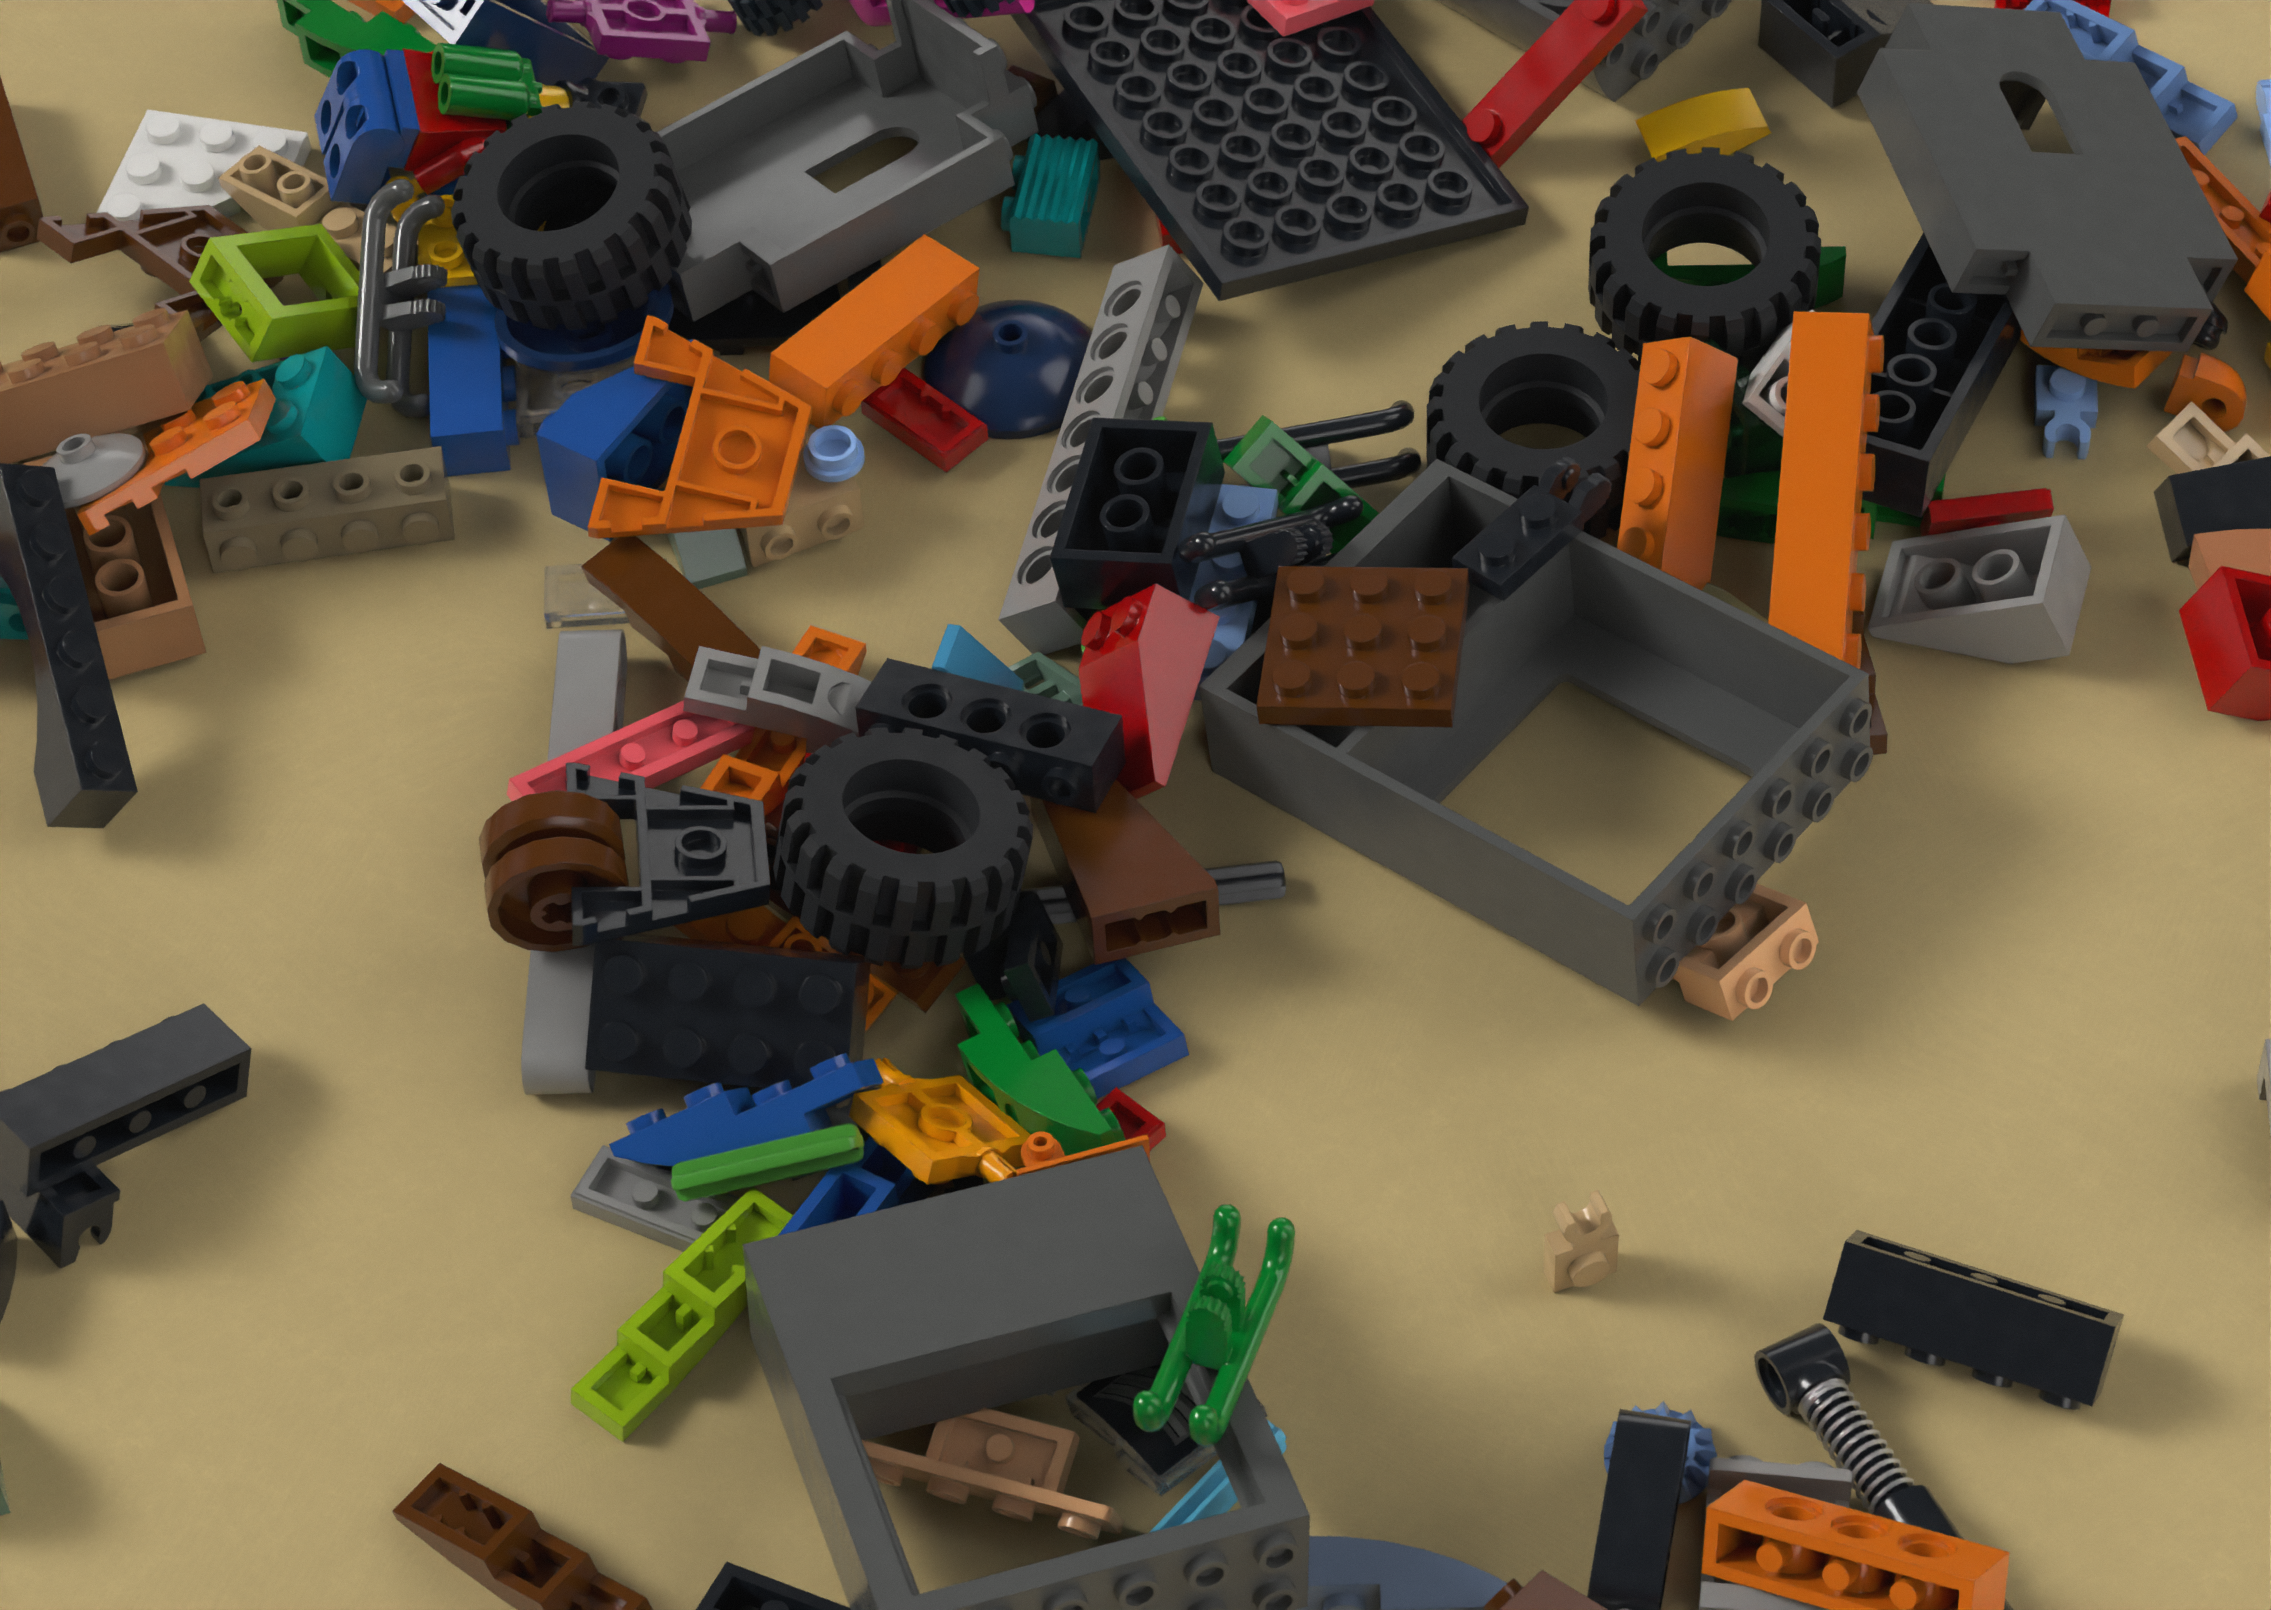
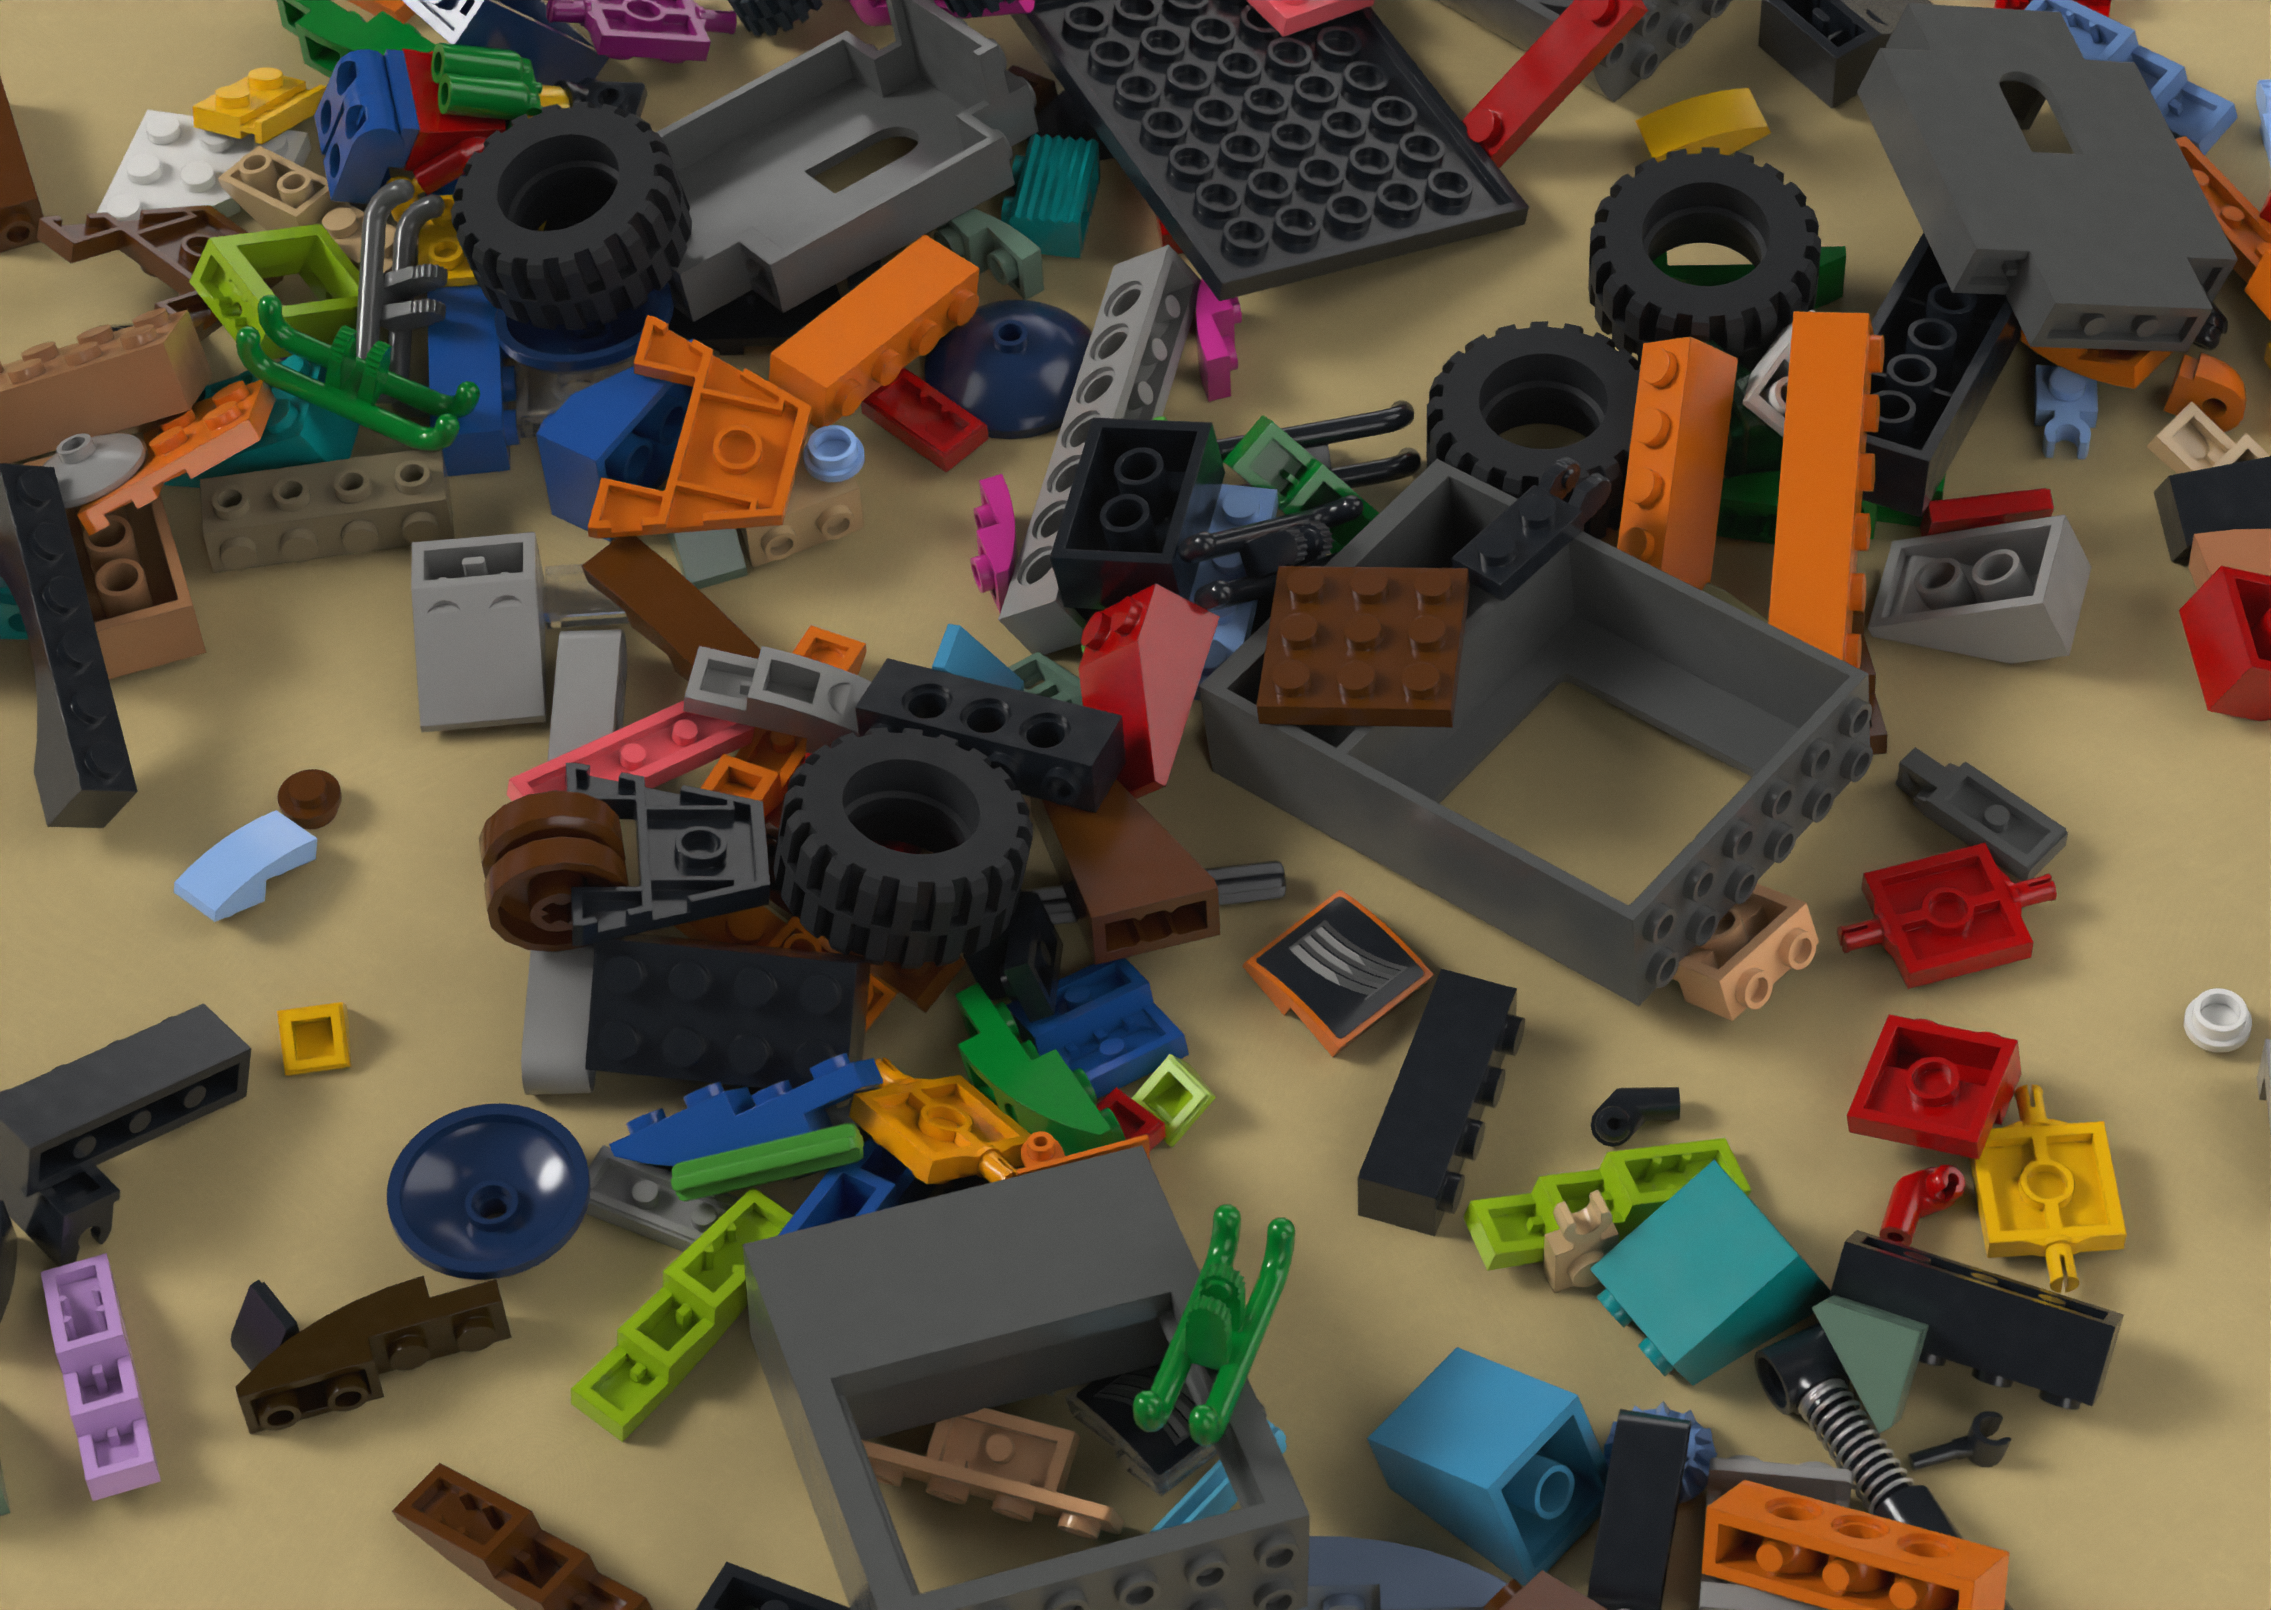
none -> lavender slope [40,1253,161,1501]
none -> light blue slope [174,810,317,922]
none -> yellow plate [193,67,327,144]
none -> black slope [230,1280,300,1371]
none -> dark brown slope [235,1275,512,1434]
none -> green piece [236,295,480,451]
none -> reddish brown plate [277,769,342,829]
none -> yellow slope [277,1002,351,1076]
none -> dark blue dish [387,1103,591,1280]
none -> light grey slope [411,532,546,732]
none -> sand green slope [934,208,1044,300]
none -> dark pink slope [970,474,1018,613]
none -> lime slope [1131,1054,1216,1147]
none -> dark pink slope [1196,278,1242,402]
none -> slope [1242,889,1434,1057]
none -> black brick [1357,969,1525,1236]
none -> dark azure slope [1367,1347,1609,1586]
none -> lime slope [1463,1138,1751,1271]
none -> black arm [1590,1087,1680,1147]
none -> teal slope [1590,1160,1831,1386]
none -> sand green slope [1812,1295,1929,1433]
none -> red plate [1837,843,2057,989]
none -> red plate [1847,1014,2022,1160]
none -> red arm [1879,1164,1966,1246]
none -> dark grey hinge [1896,747,2068,881]
none -> black hand [1909,1411,2011,1471]
none -> yellow plate [1969,1084,2127,1293]
none -> white plate [2184,988,2252,1053]

